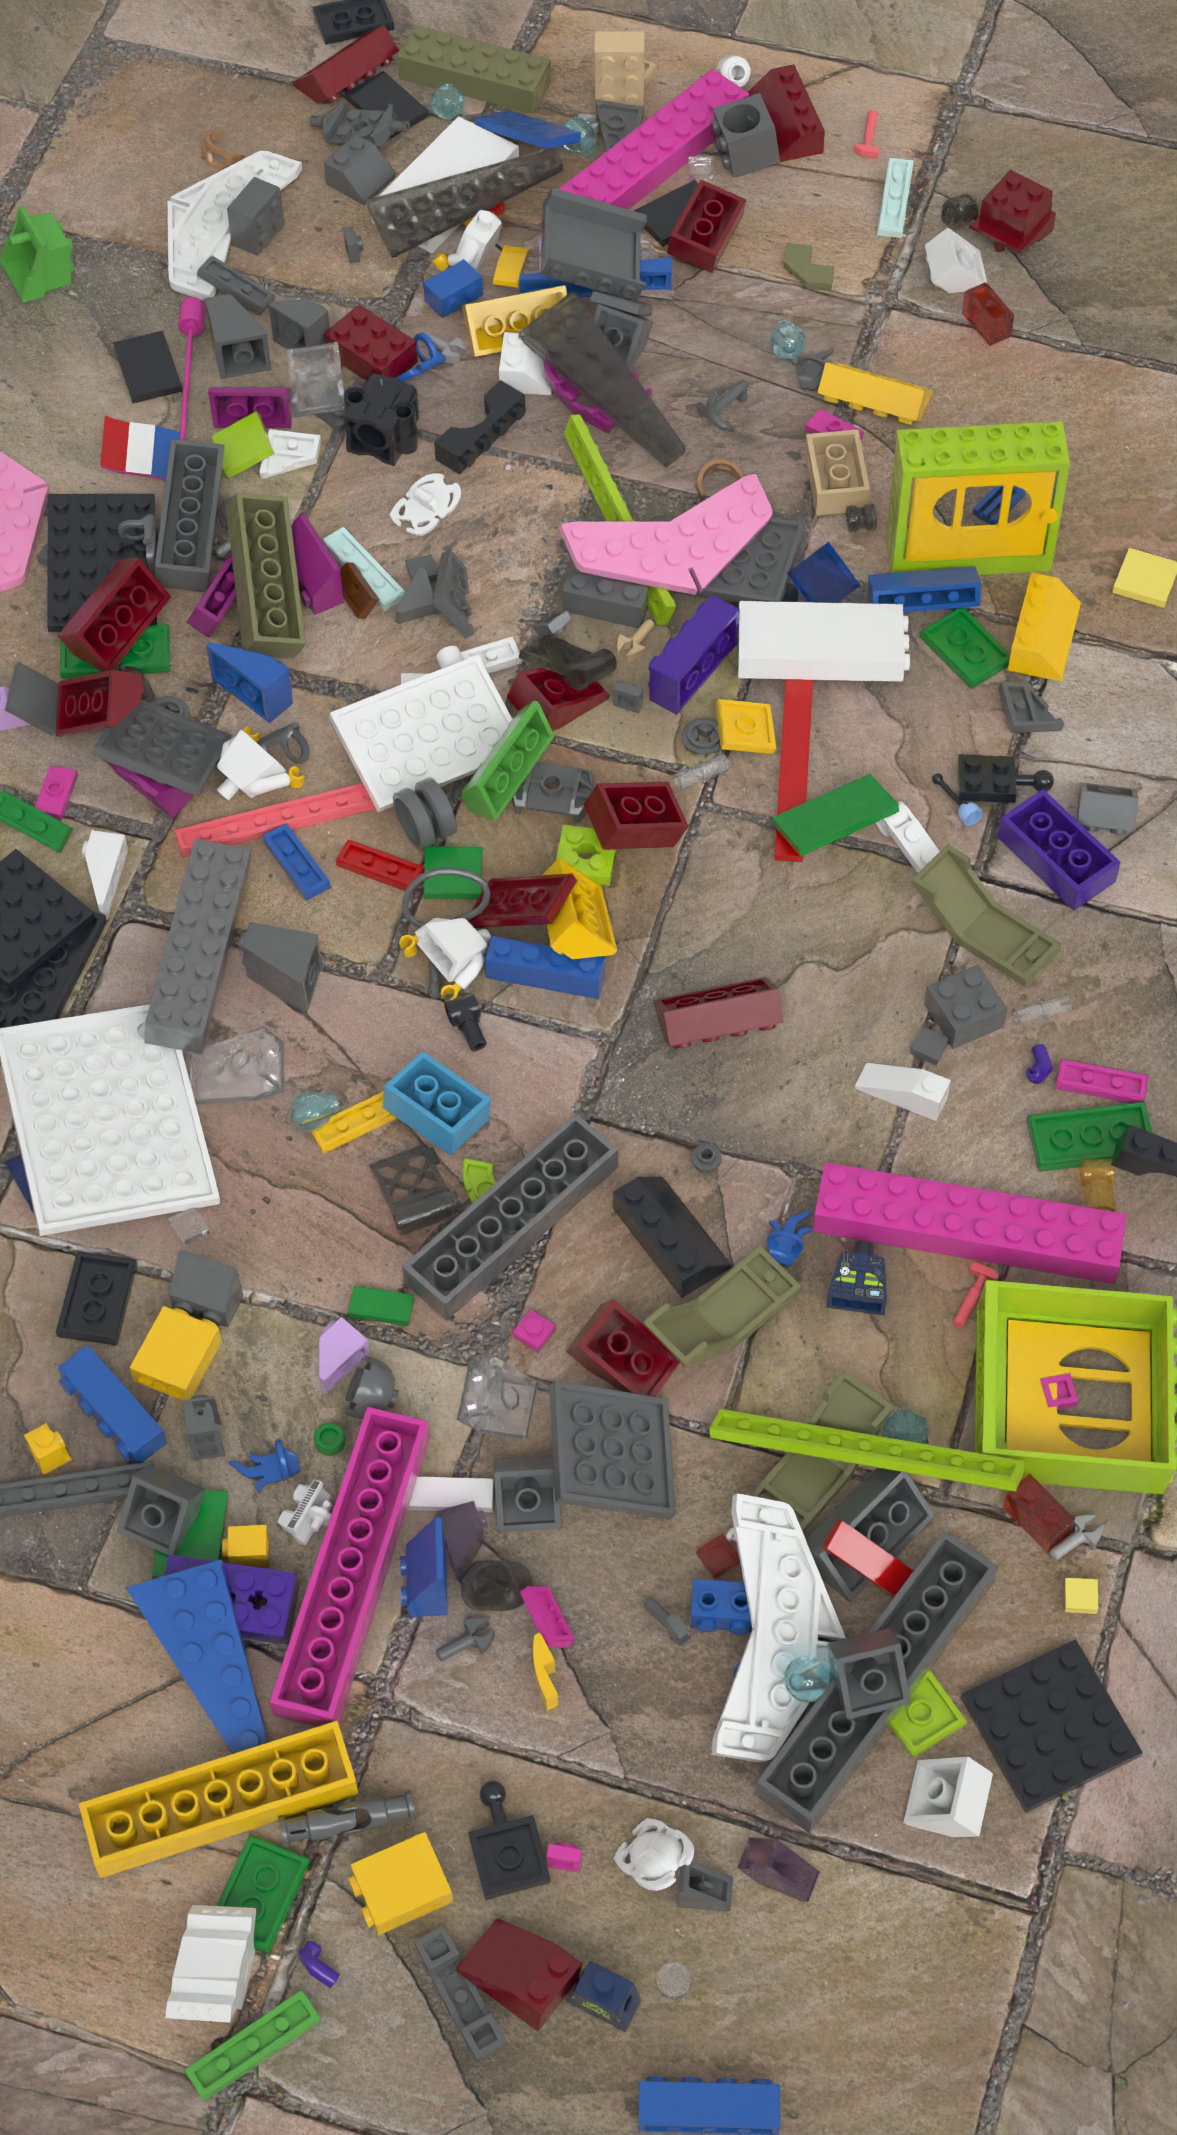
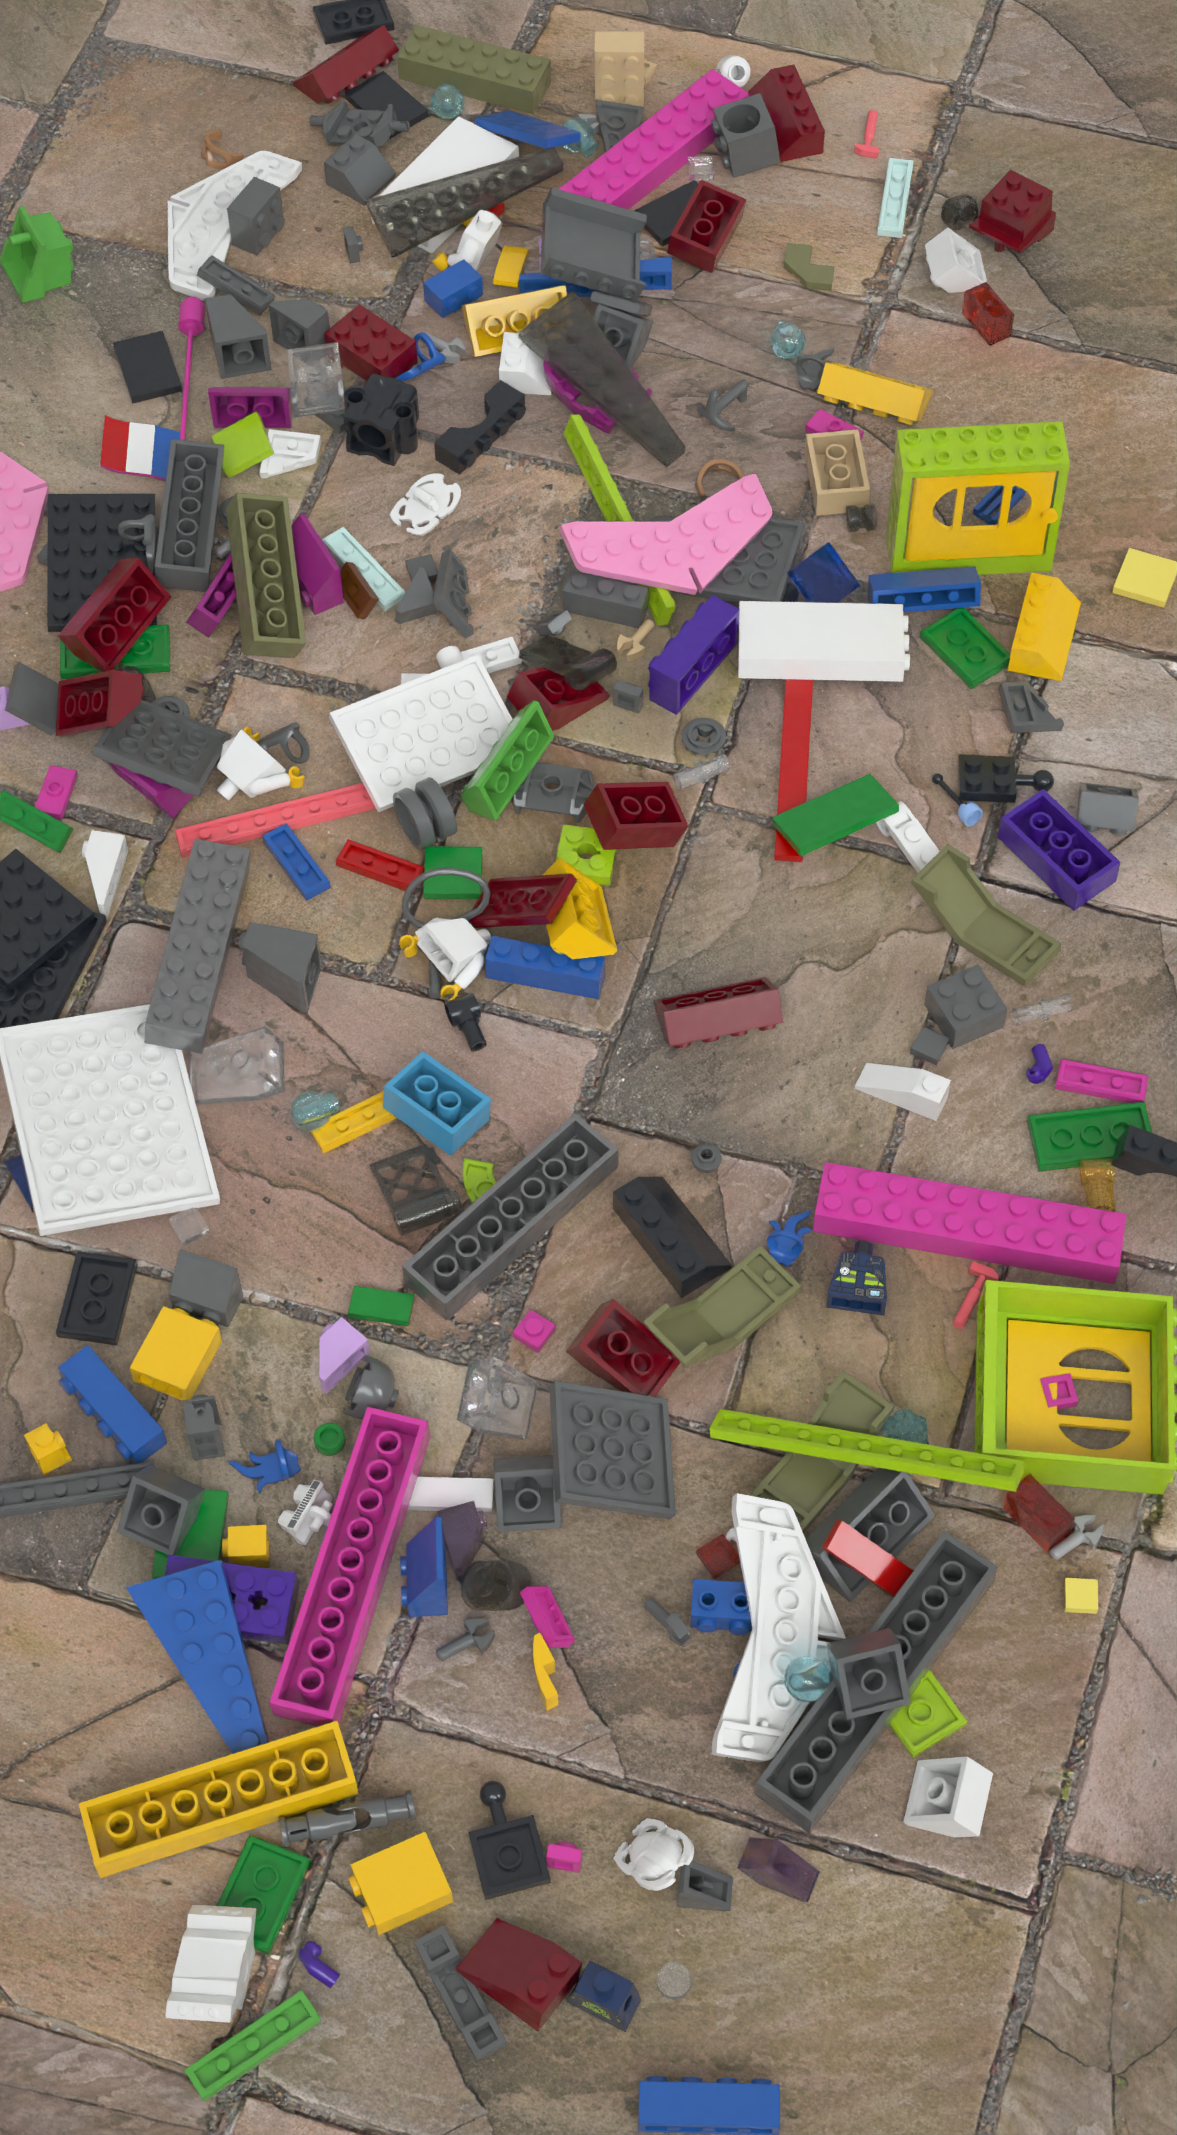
blue slope [206,642,293,723] -> none
yellow tile [715,699,776,754] -> none
black plate [961,1639,1143,1813] -> none

